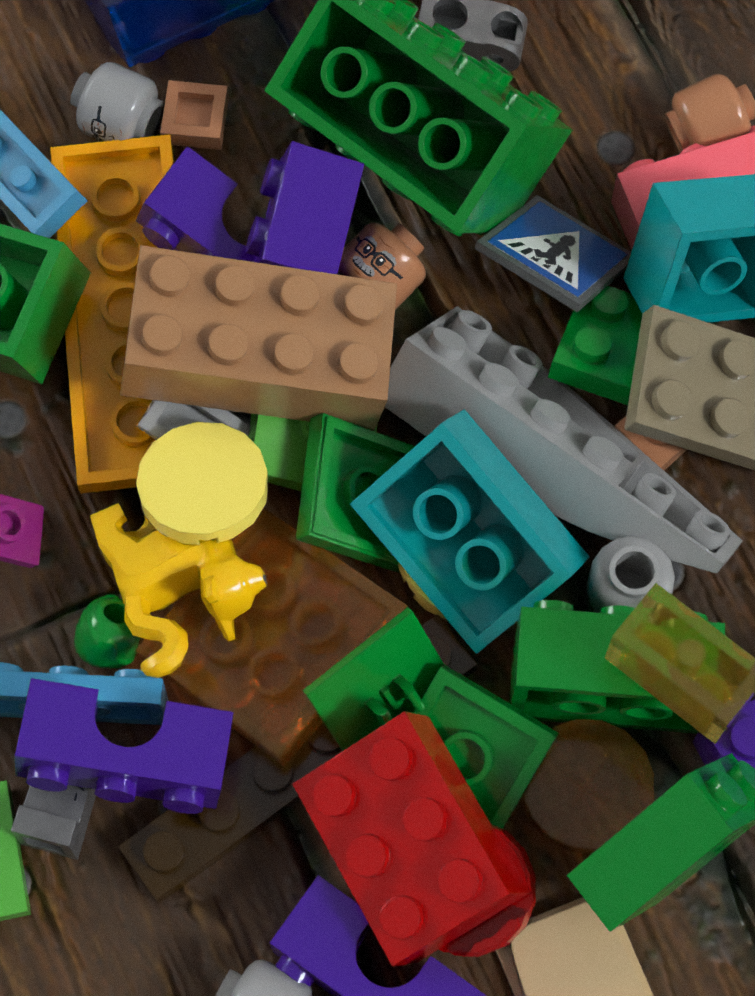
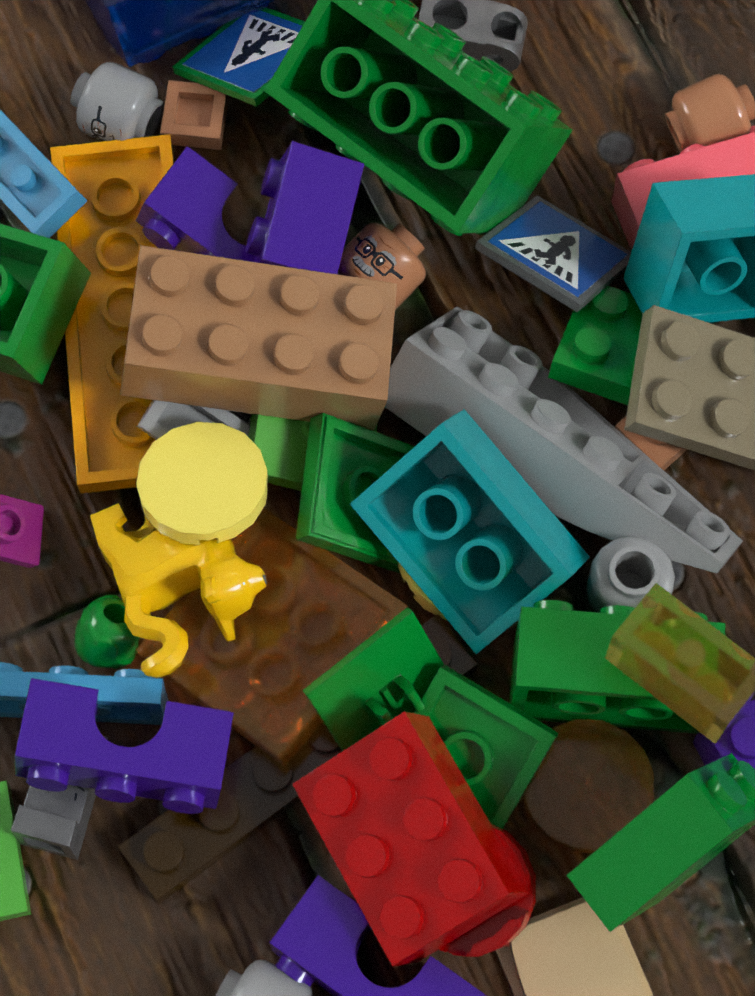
none -> piece [172,3,305,106]

